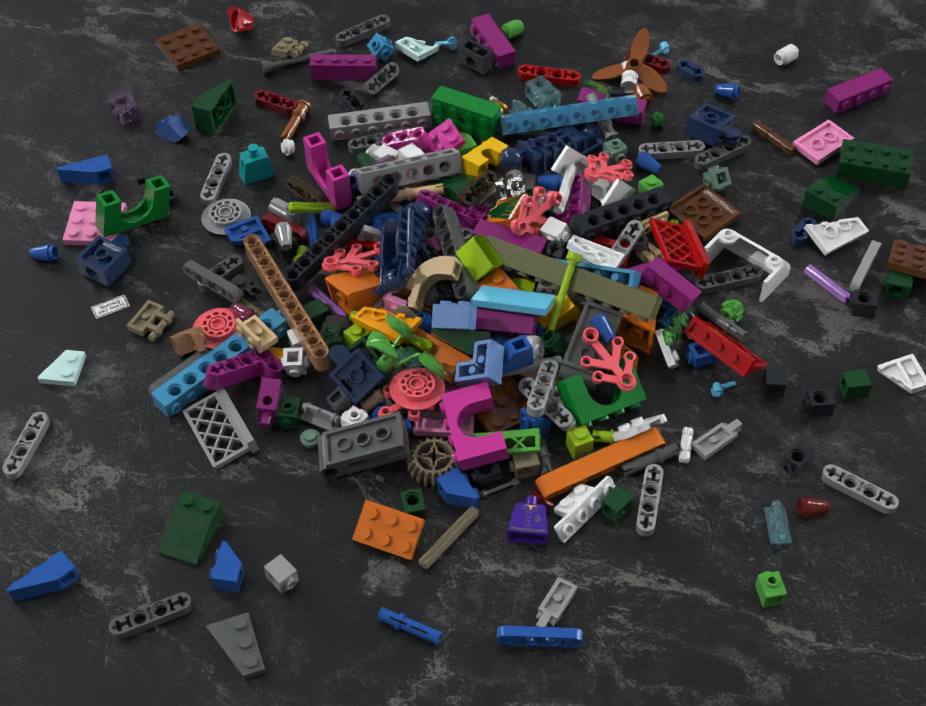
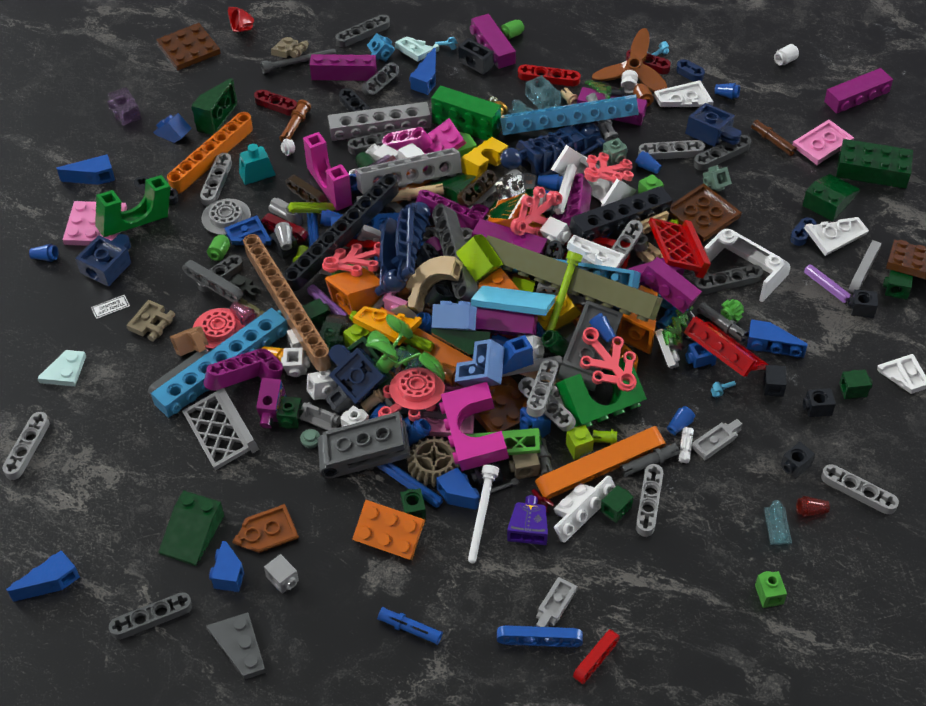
tan bracket [235,315,278,353] -> none
dark tan axle [419,506,479,569] -> none
white wing [612,414,667,441] -> none
green plate [651,111,665,128] -> none
none -> orange beam [167,112,253,194]
none -> bright green brick [207,234,230,261]
none -> dark orange tile [232,504,299,553]
none -> white brick [307,370,338,400]
none -> blue axle [377,462,443,508]
none -> blue cone [407,418,431,446]
none -> blue slope [409,48,436,95]
none -> white piece [468,465,499,563]
none -> tan pin [560,88,578,105]
none -> red beam [573,629,620,684]
none -> white wing [654,80,713,107]
none -> blue cone [667,406,695,435]
none -> blue slope [747,320,808,358]

